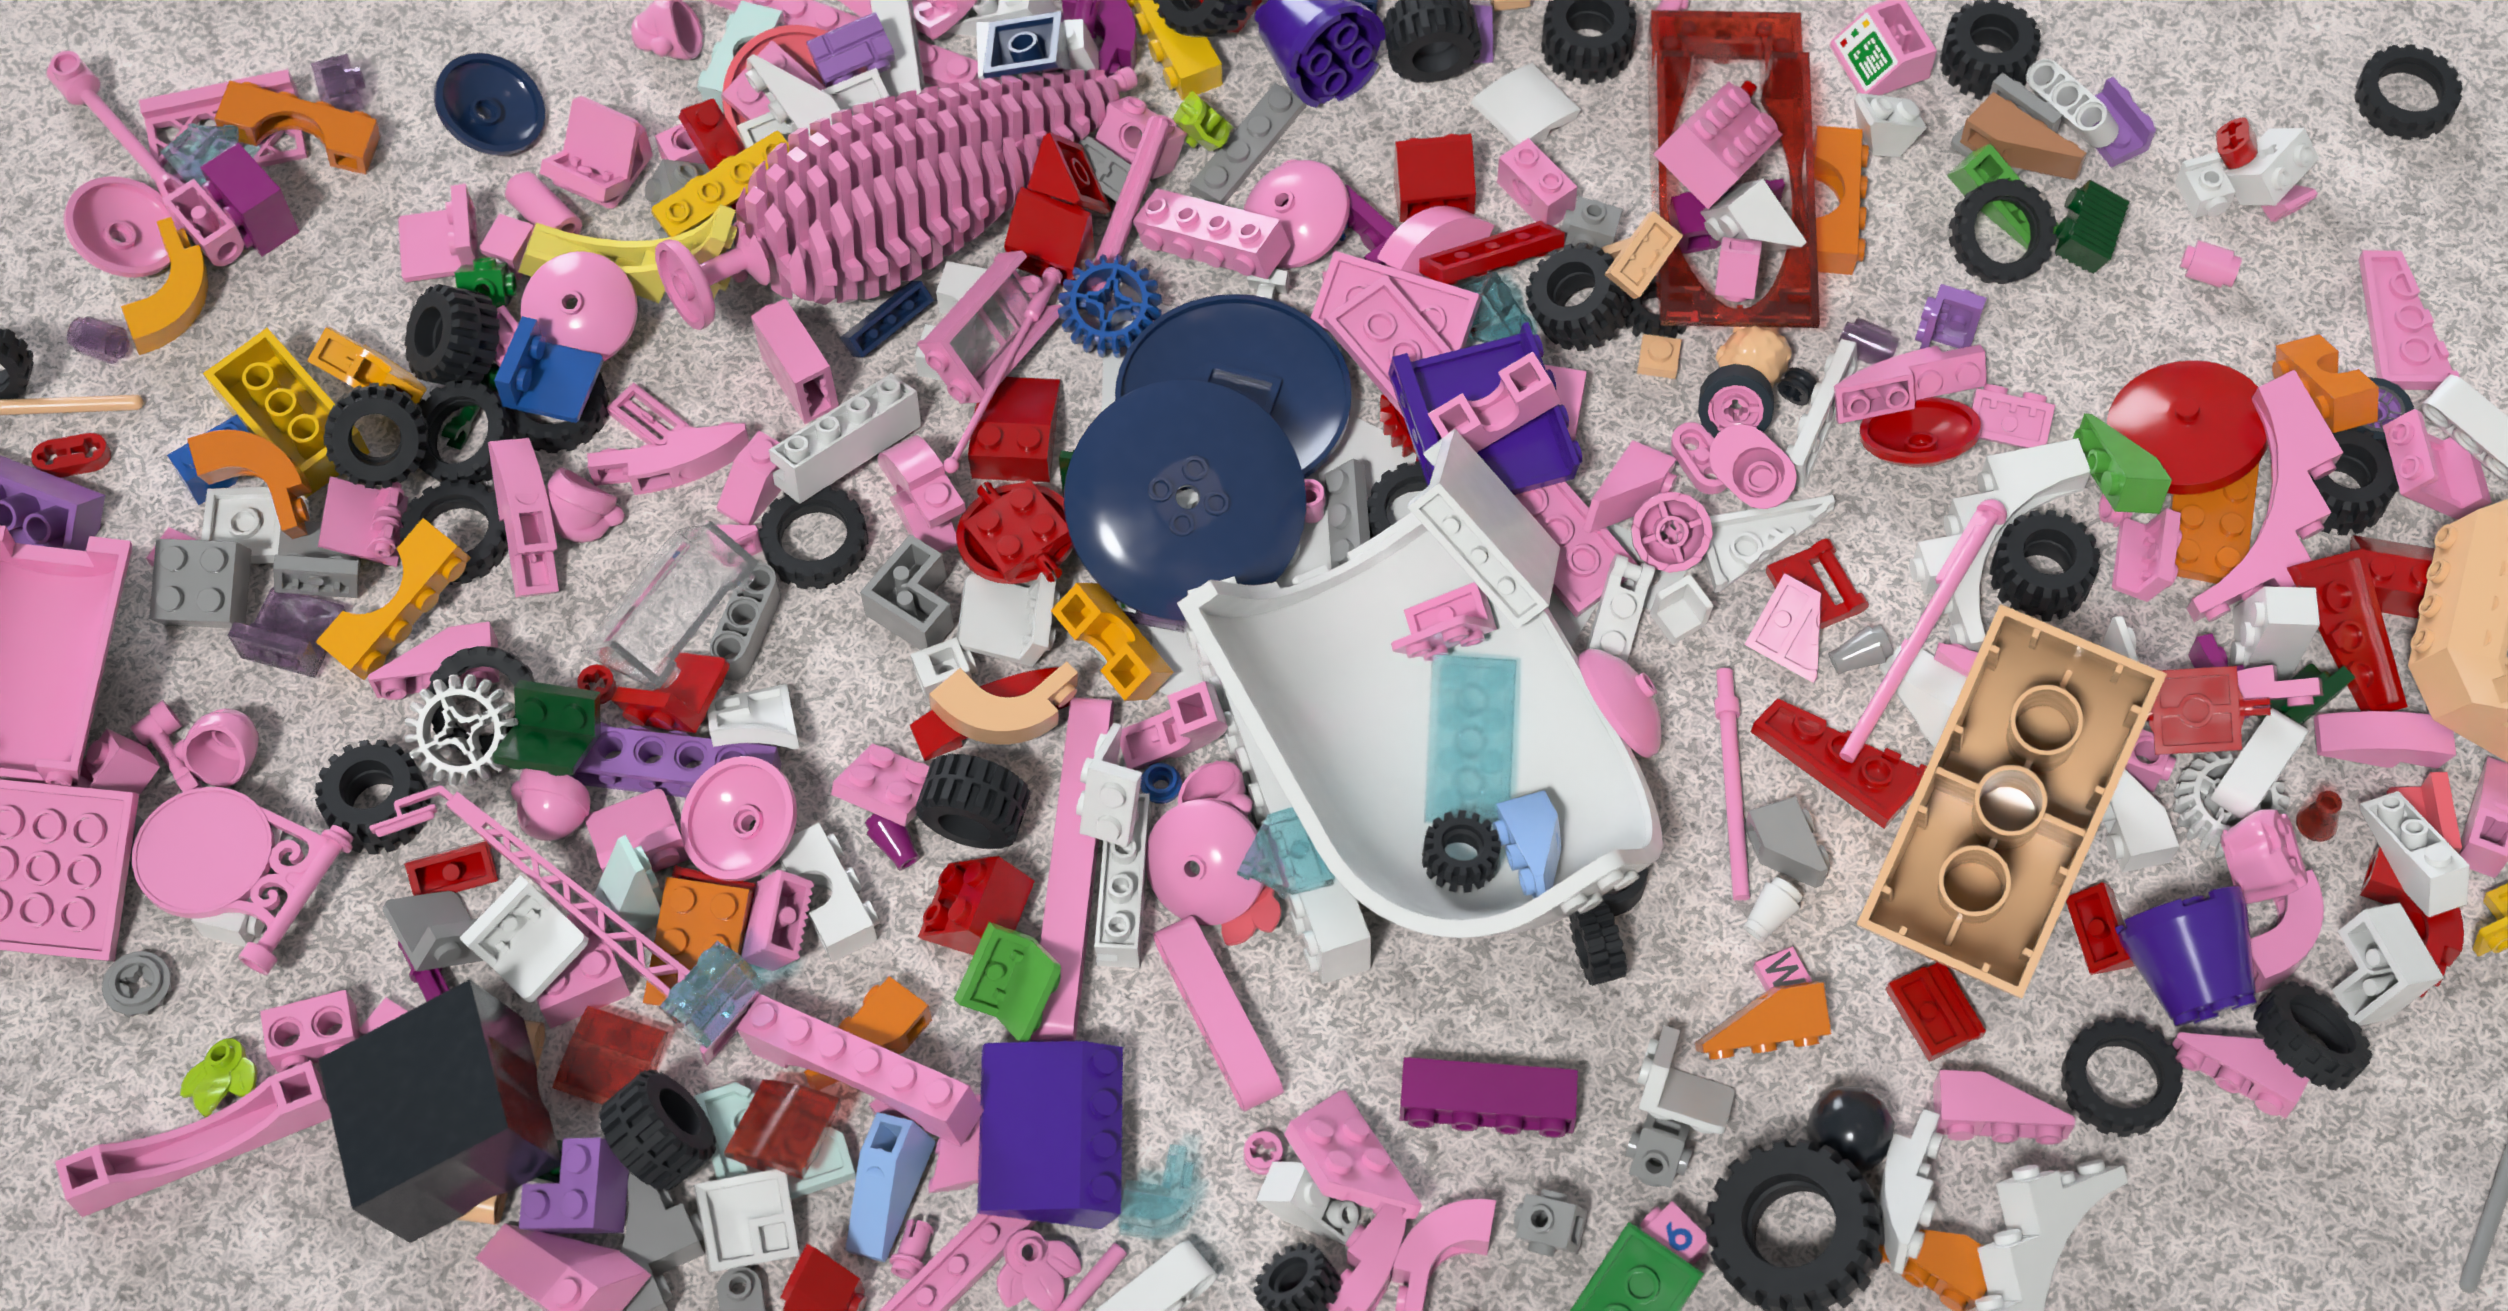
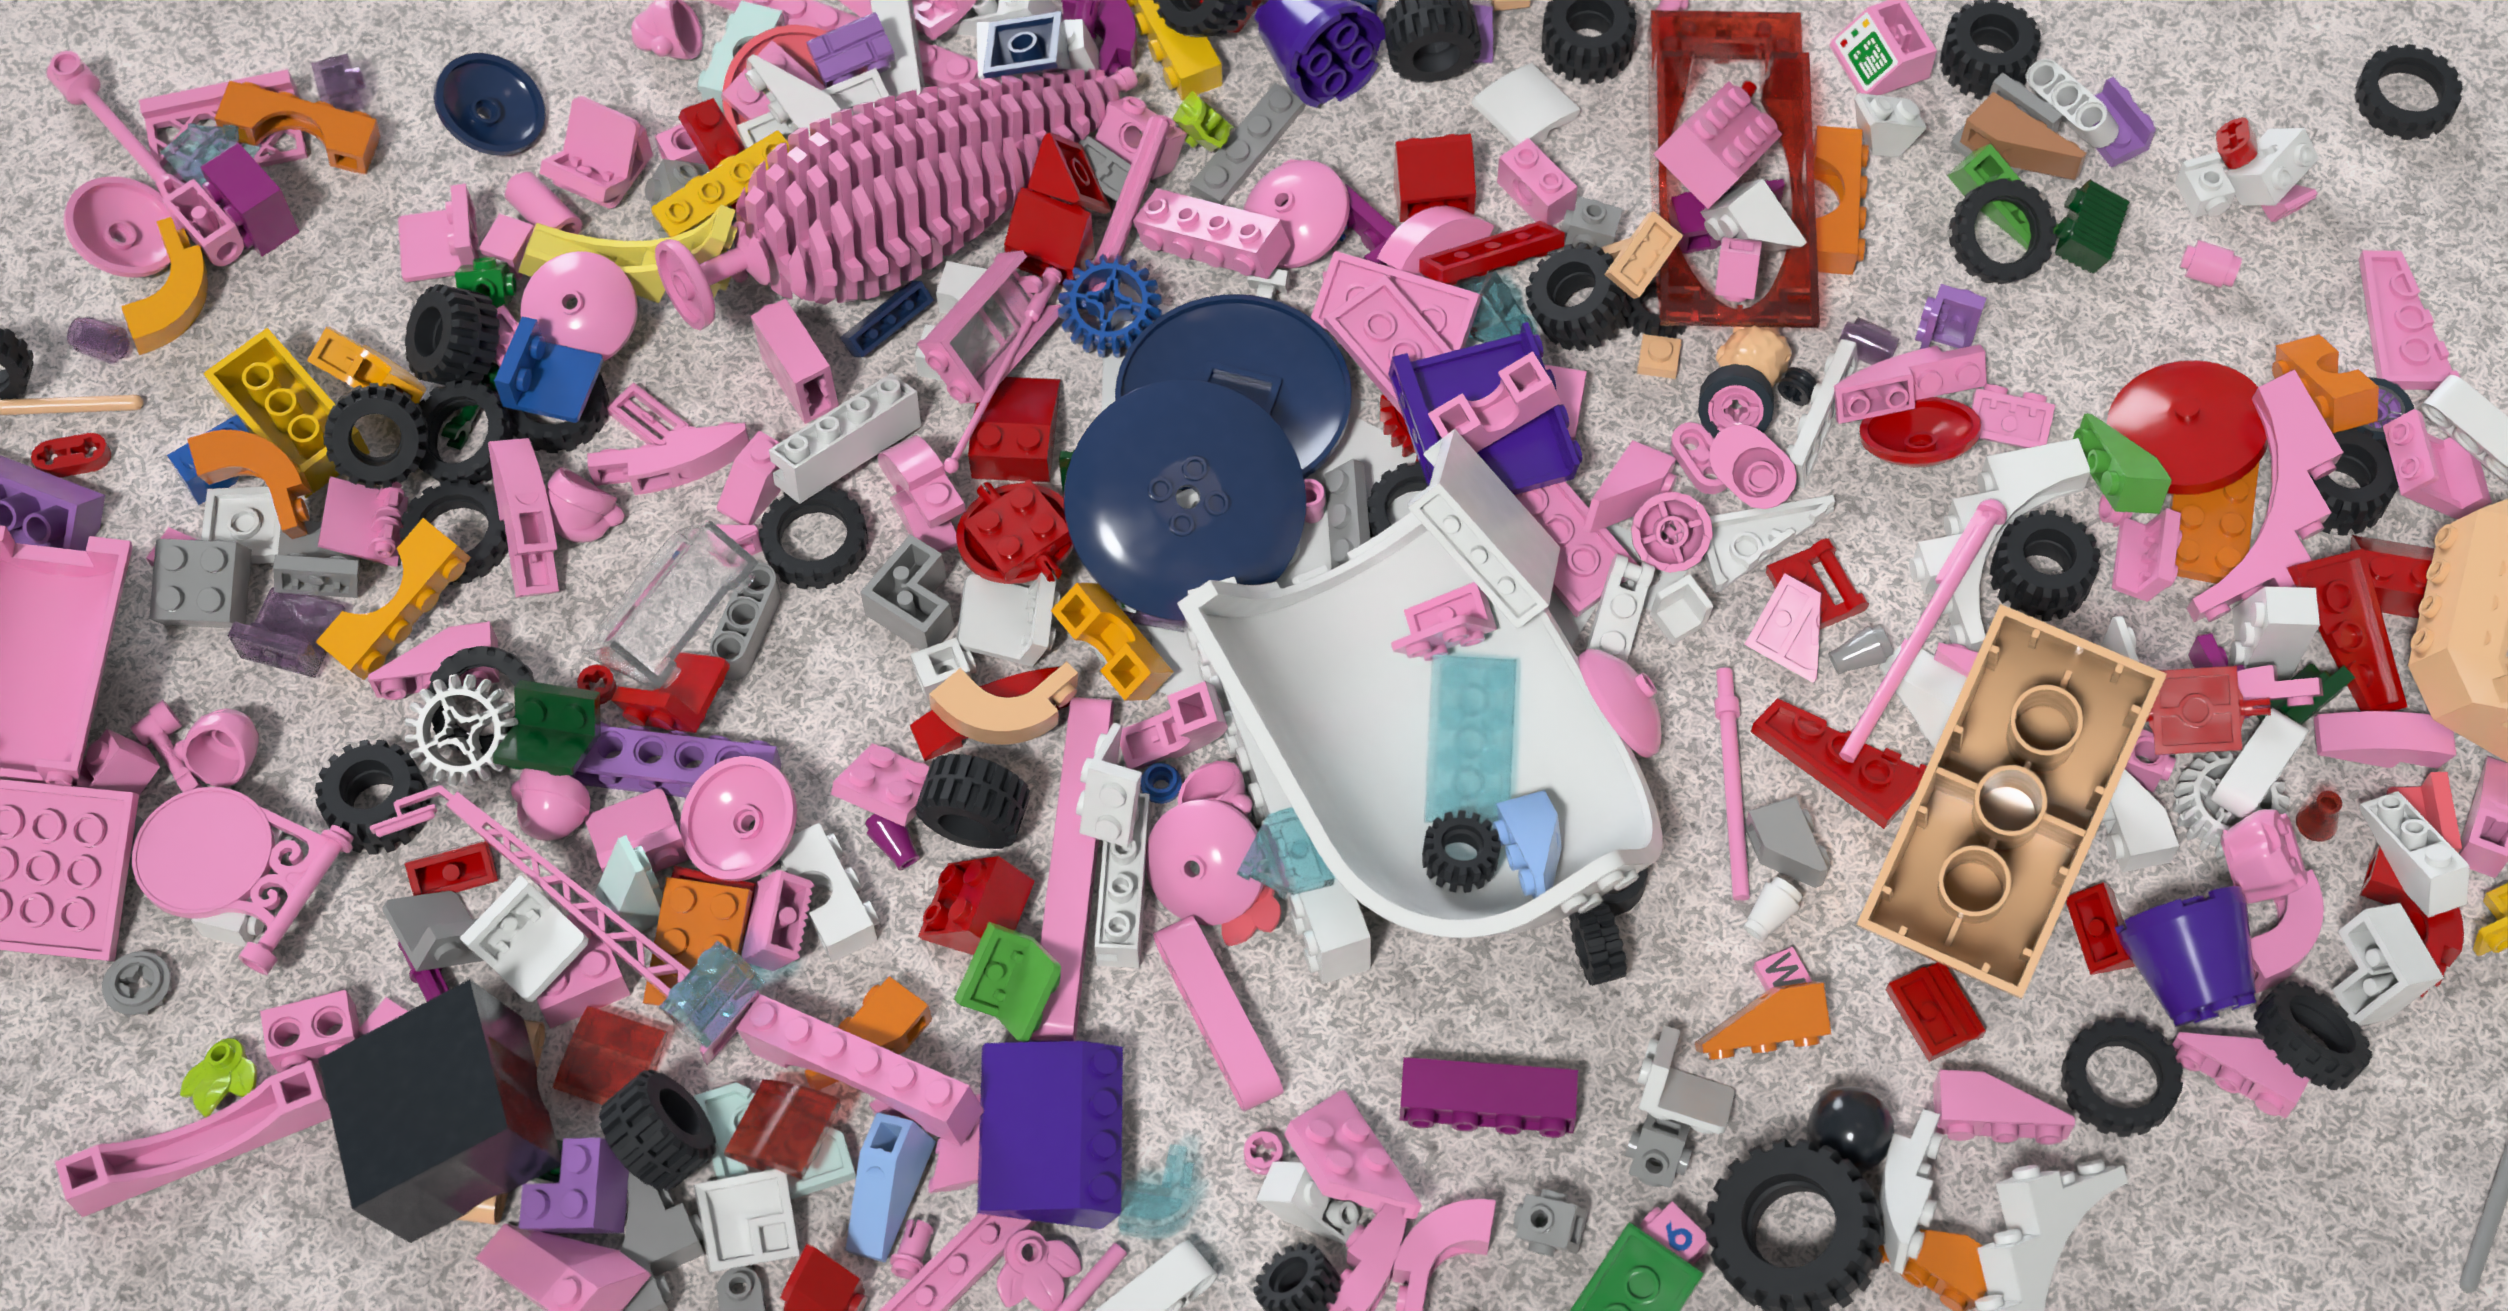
white plate [708,684,800,749] -> none

